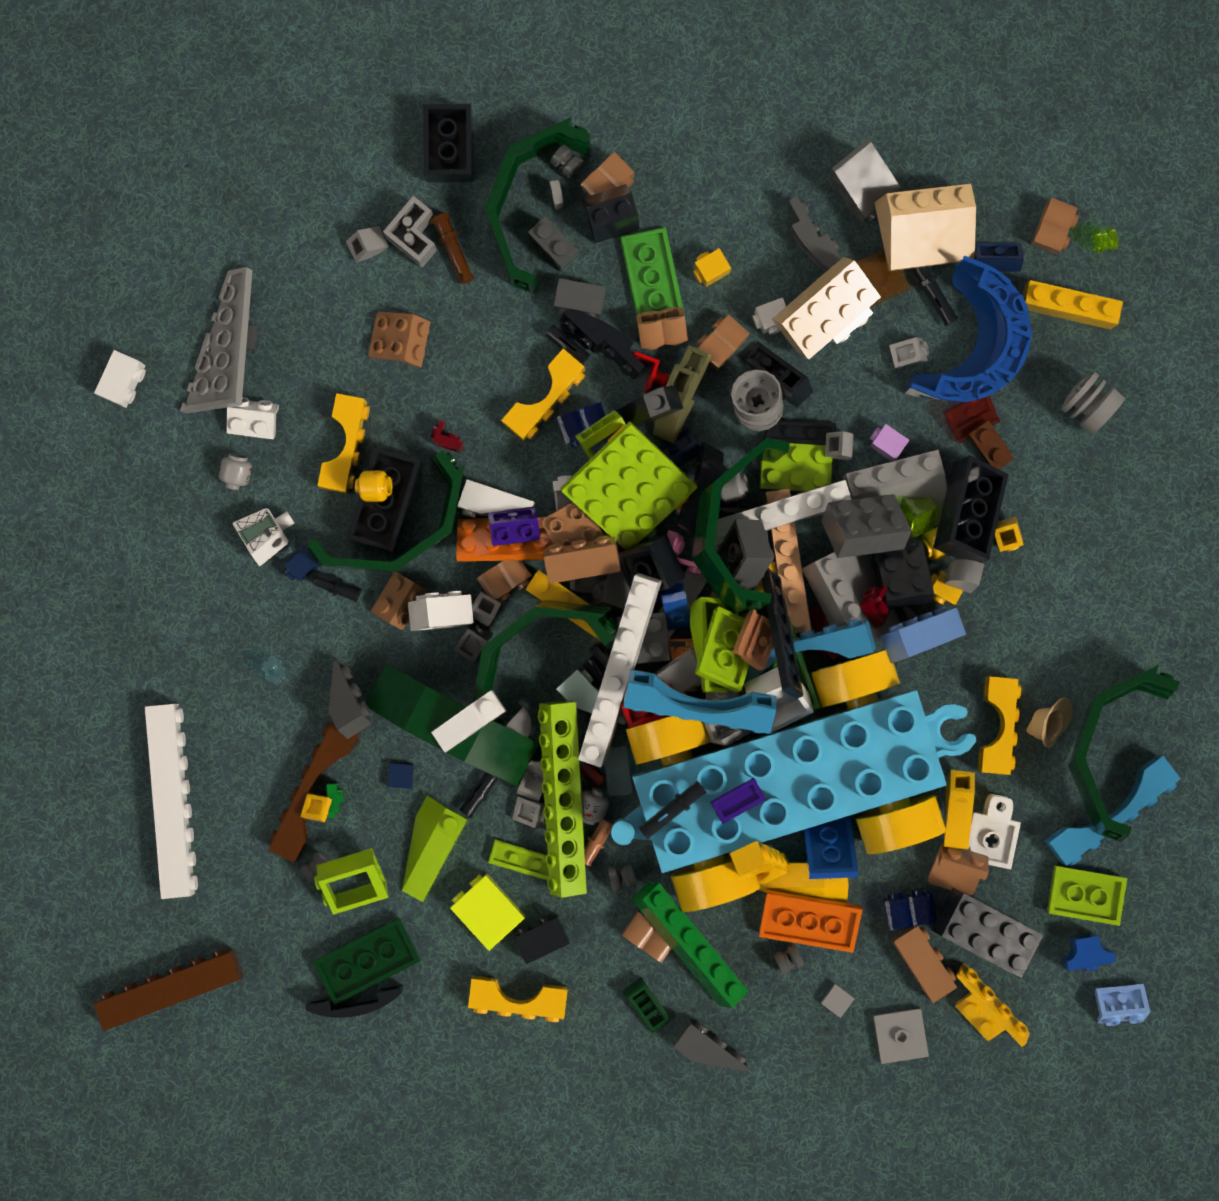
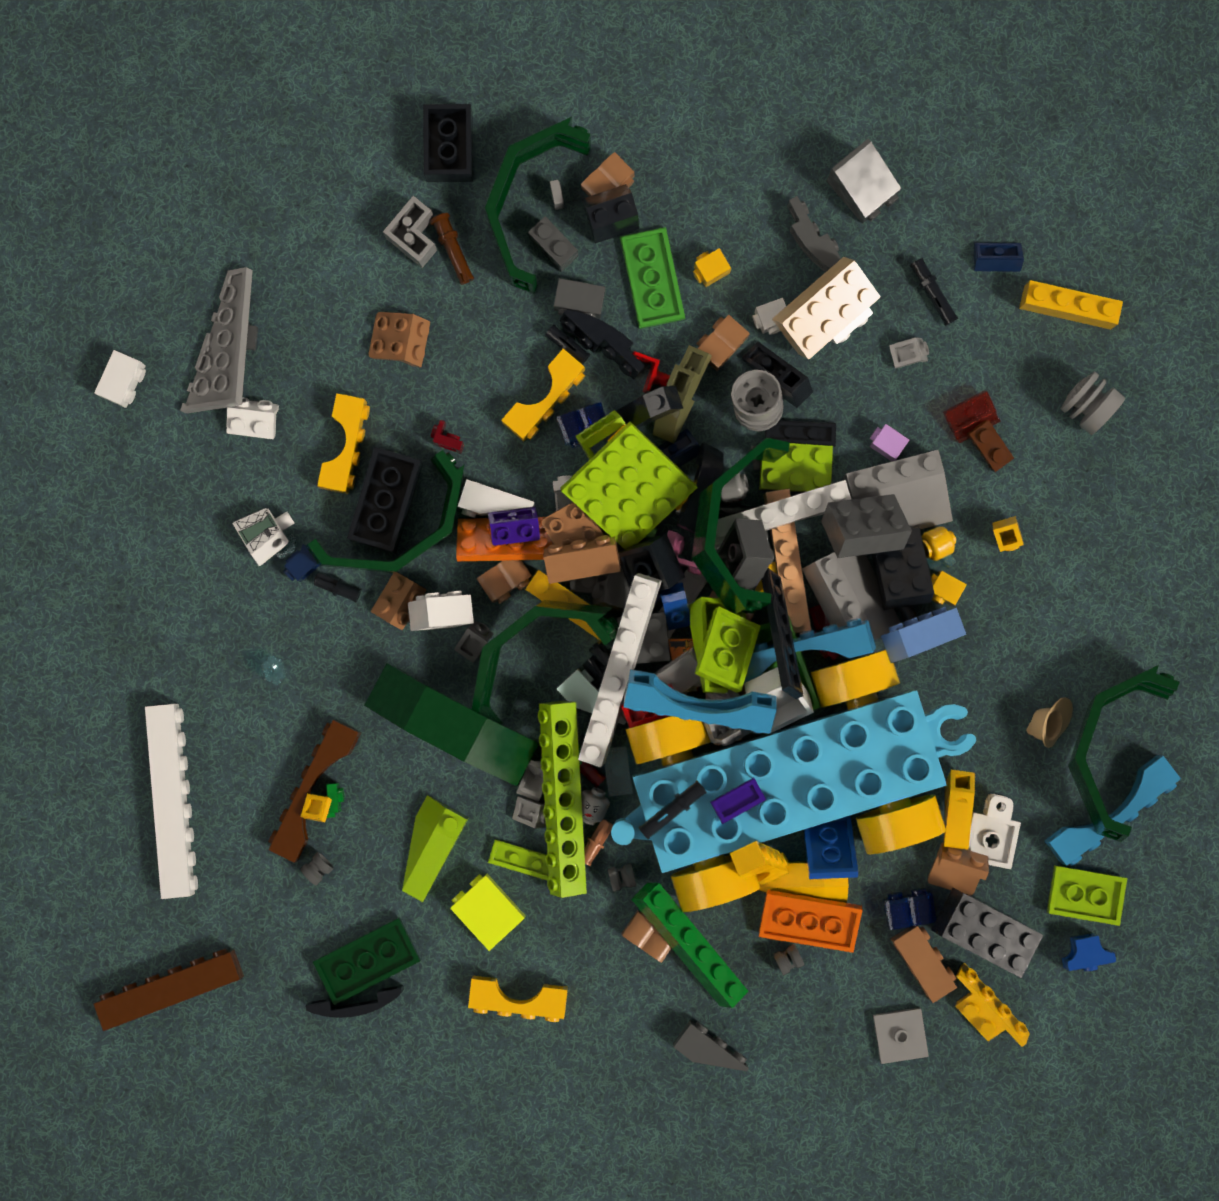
light grey head [219,453,252,490] -> none
lime window [314,848,388,915] -> none
dark grey slope [329,660,372,739] -> none
light grey brick [346,226,389,262] -> none
yellow head [355,471,392,502] -> none
dark blue tile [387,763,414,789] -> none
white slope [431,691,506,753] -> none
black pin [459,772,498,818] -> none
light grey brick [472,592,501,626] -> none
light grey brick [505,707,532,737] -> none
black brick [514,914,570,964] -> none
dark grey wheel [550,145,583,178] -> none
dark green slope [623,977,671,1033] -> none
medium nougat brick [636,307,688,350] -> none
nougat plate [732,609,773,670] -> none
light grey tile [820,983,855,1018] -> none
light grey brick [825,431,854,460] -> none
clear orange tile [856,250,911,308] -> none
dark red bracket [860,585,889,628] -> none
tan slope [875,184,976,271] -> none
clear neon green slope [901,496,939,537] -> none
blue windscreen [905,255,1032,402] -> none
black brick [933,455,1009,563] -> none
light grey brick [944,559,984,593] -> none
yellow arch [977,677,1021,775] -> none
medium nougat brick [1031,197,1079,255] -> none
clear neon green wheel [1092,226,1118,254] -> none
light blue bracket [1094,984,1150,1026] -> none

